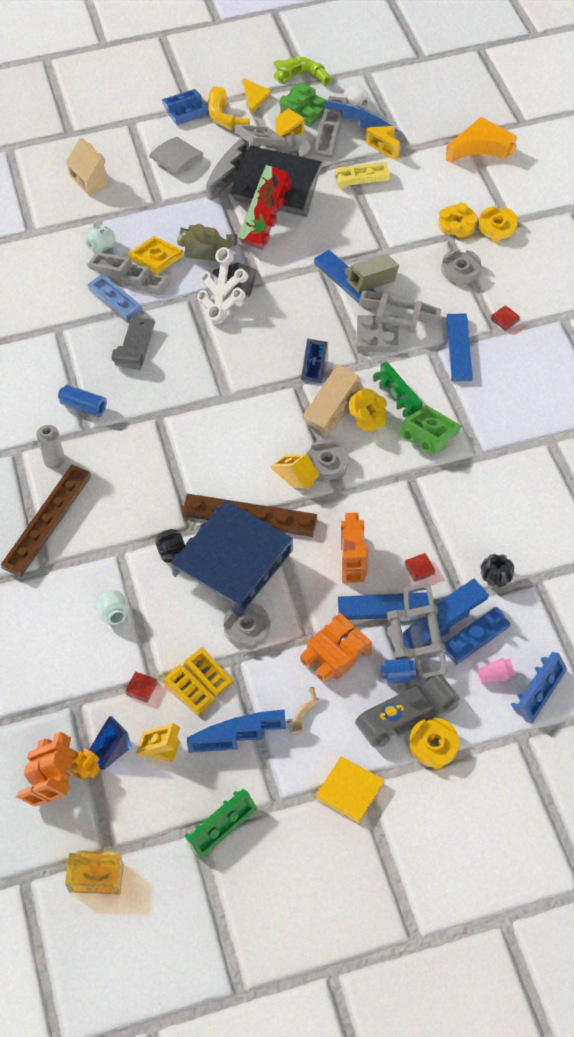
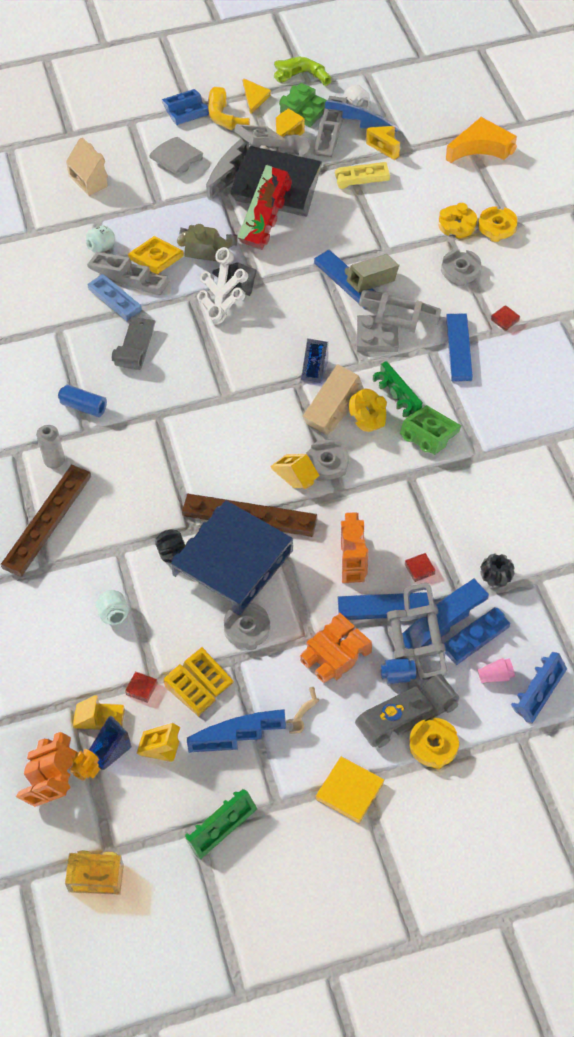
none -> yellow slope [73,695,125,731]

